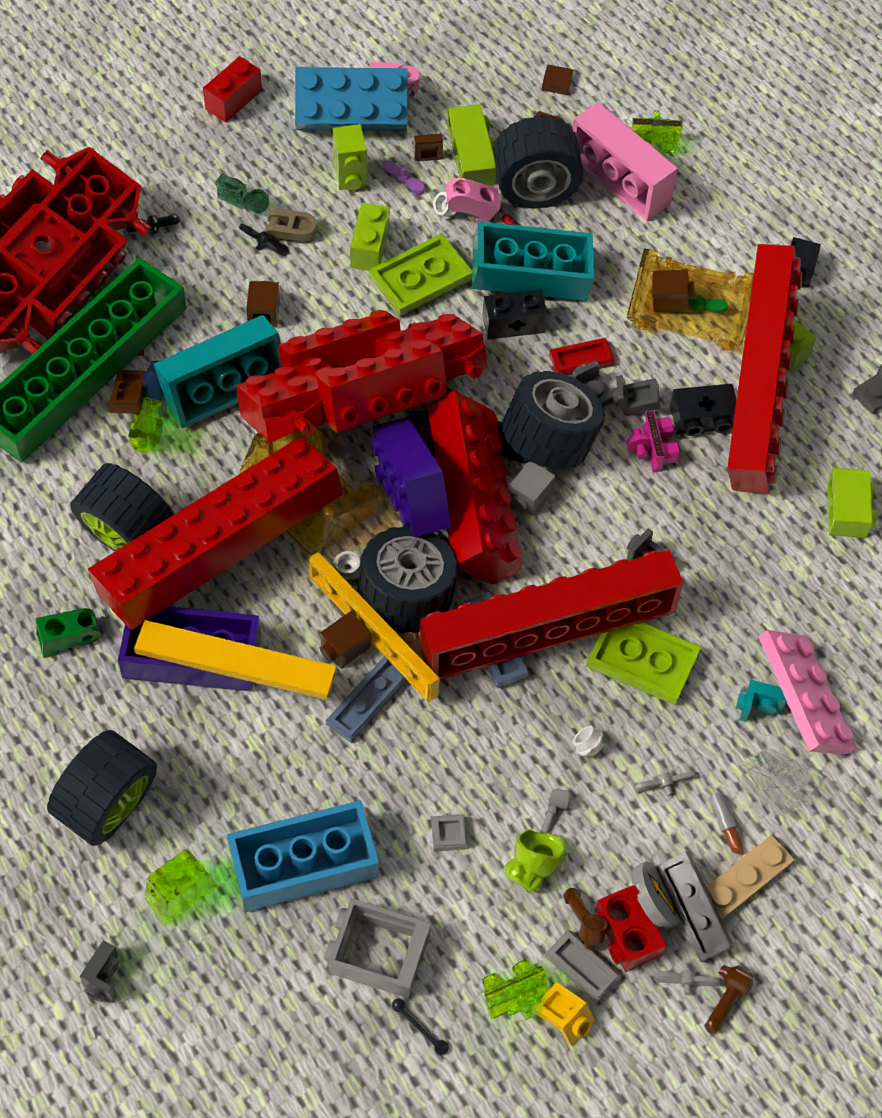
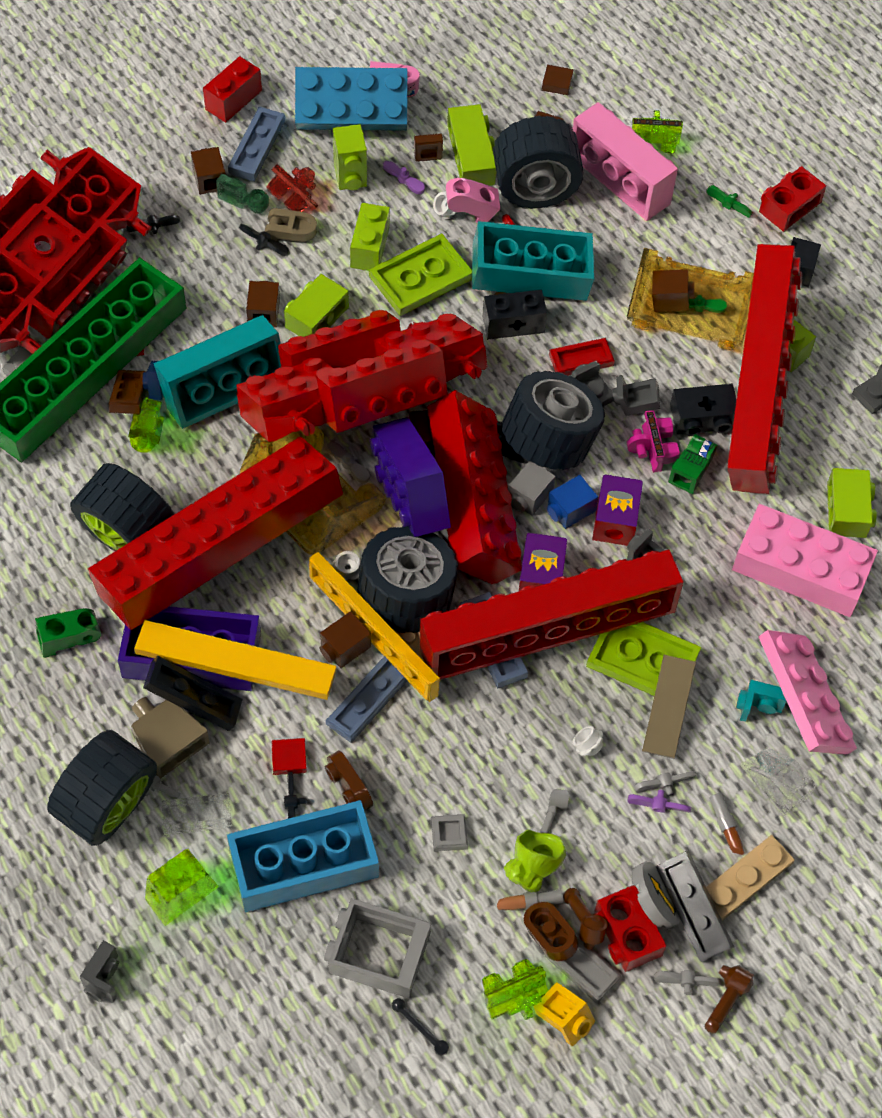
none -> dark tan torso [131,697,210,779]
none -> black plate [143,656,243,731]
none -> clear tile [162,793,233,836]
none -> reddish brown brick [191,147,227,195]
none -> sand blue plate [228,107,285,182]
none -> clear red hips [266,164,318,212]
none -> red tile [272,738,307,775]
none -> lime brick [284,274,349,337]
none -> black piece [284,772,306,819]
none -> reddish brown plate [324,750,373,811]
none -> piece [497,890,563,910]
none -> dark purple piece [519,533,567,591]
none -> reddish brown plate [523,902,579,961]
none -> blue brick [547,475,598,529]
none -> piece [592,474,643,546]
none -> medium lavender piece [627,790,691,813]
none -> dark tan tile [642,655,696,759]
none -> green leg [668,434,718,494]
none -> green piece [706,185,753,218]
none -> bright pink brick [732,503,878,617]
none -> red brick [759,166,827,232]

